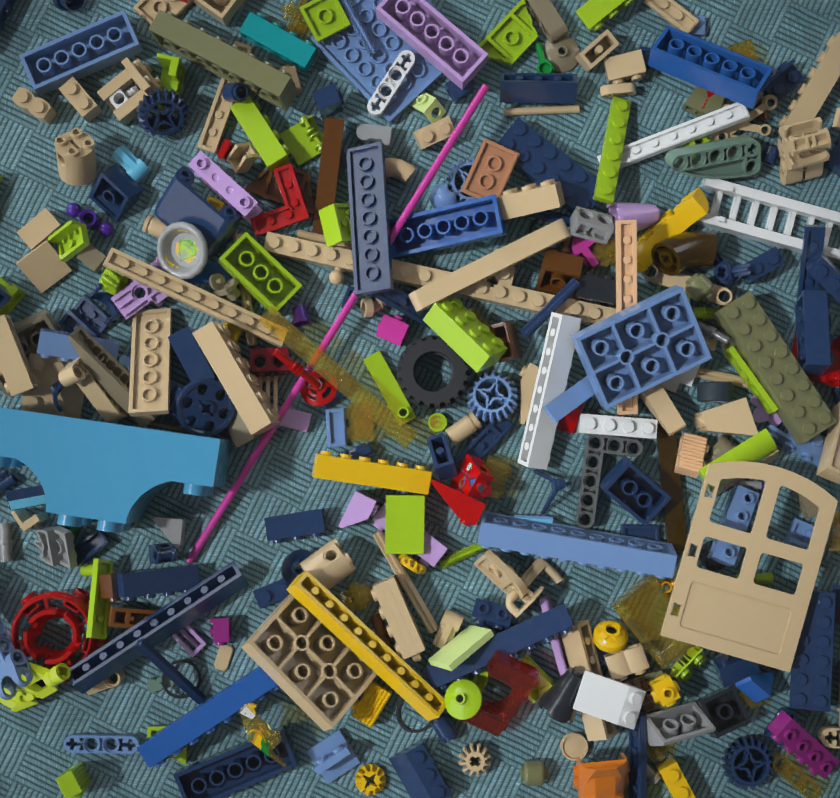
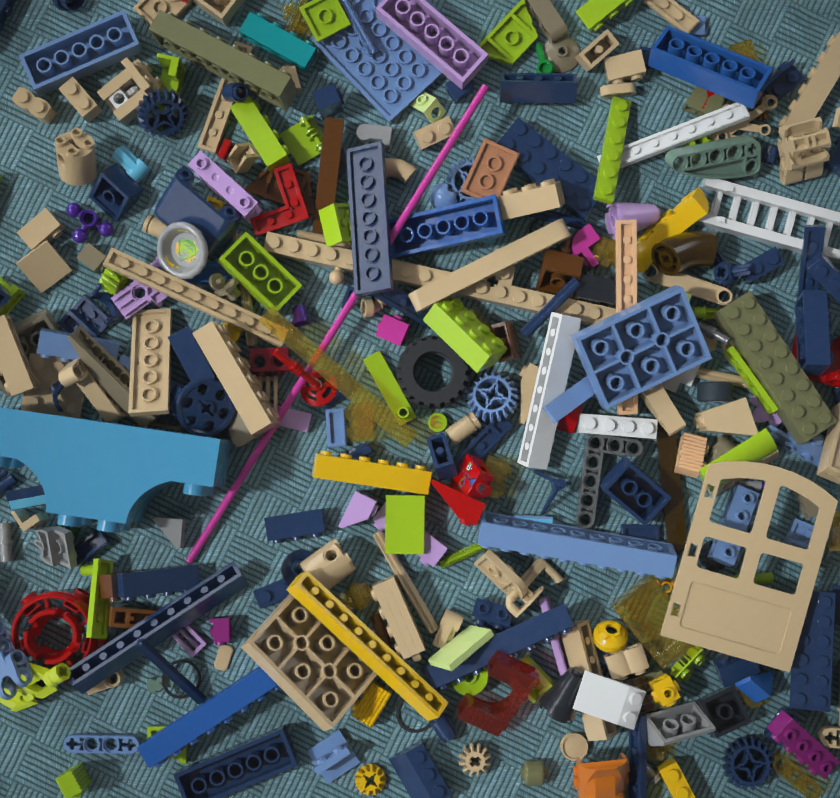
lime bracket [48,220,90,262] -> none
dark blue piece [148,543,177,565] -> none
clear yellow animal [239,703,286,768] -> none
white beam [367,50,415,117] -> none
yellow gear [398,554,426,575] -> none
lime dish [444,679,482,720] -> none
tan bar [503,105,579,116] -> none
light grey brick [569,206,614,244] -> none
olive head [685,273,714,302] -> none

